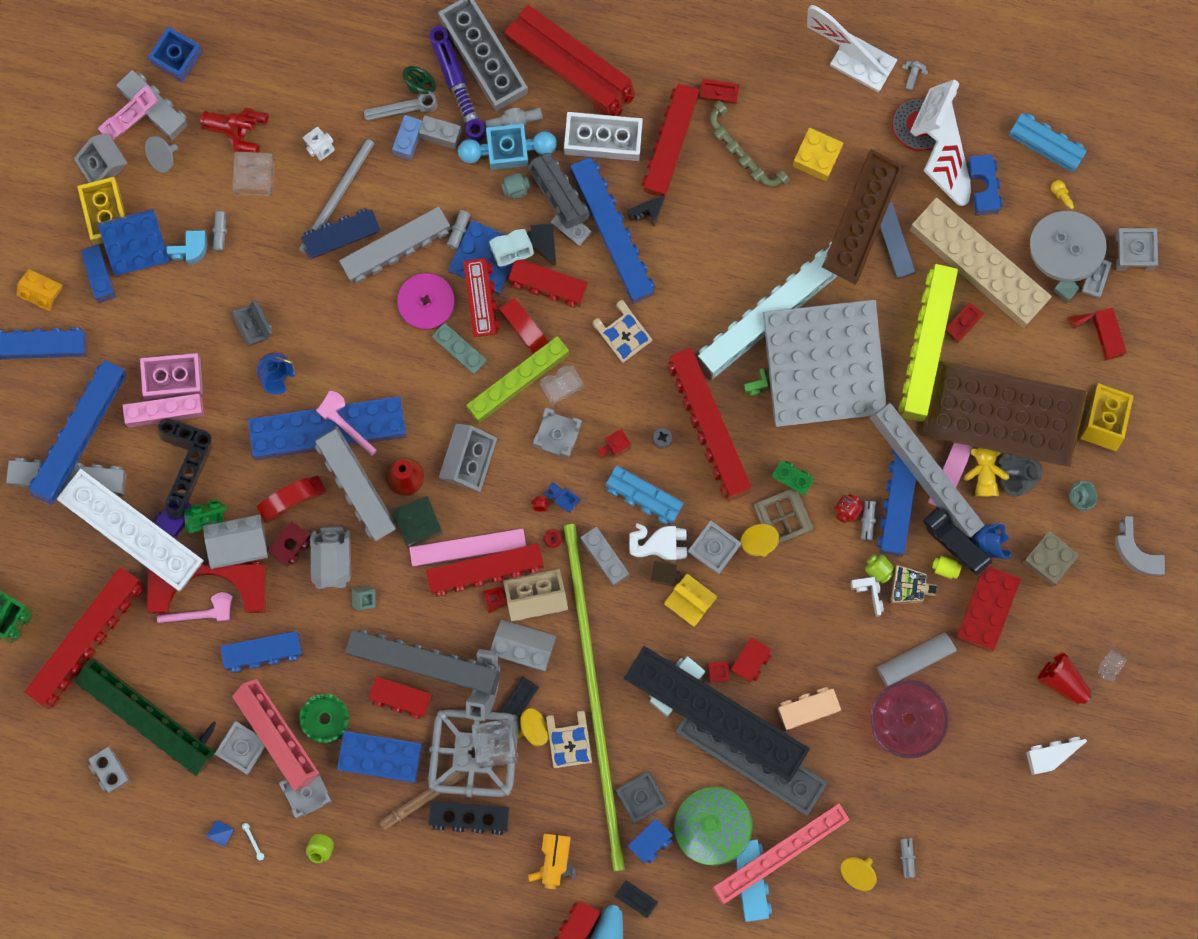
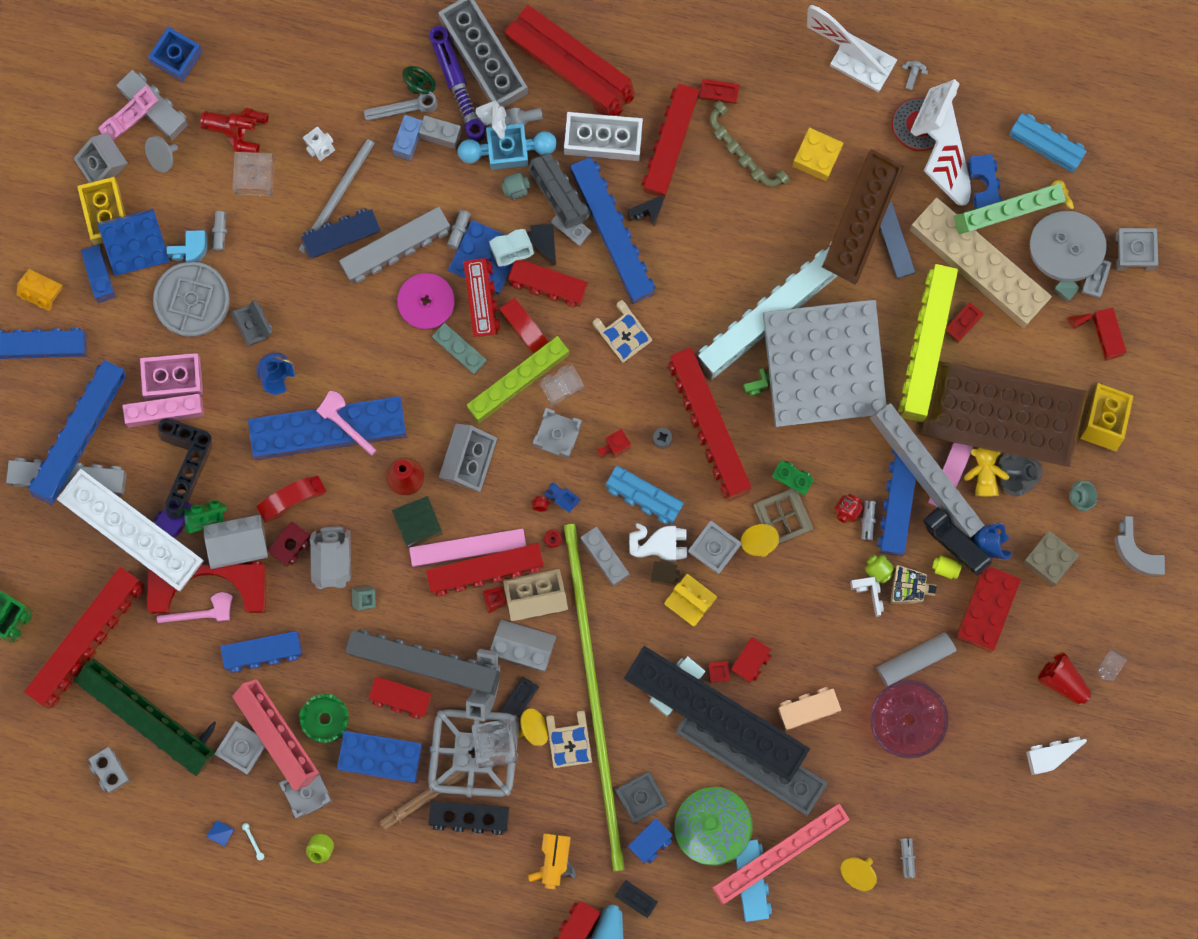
light grey brick [315,426,396,541] -> none
none -> light grey plate [153,262,230,337]
none -> white bracket [476,100,506,139]
none -> brick [953,183,1066,234]

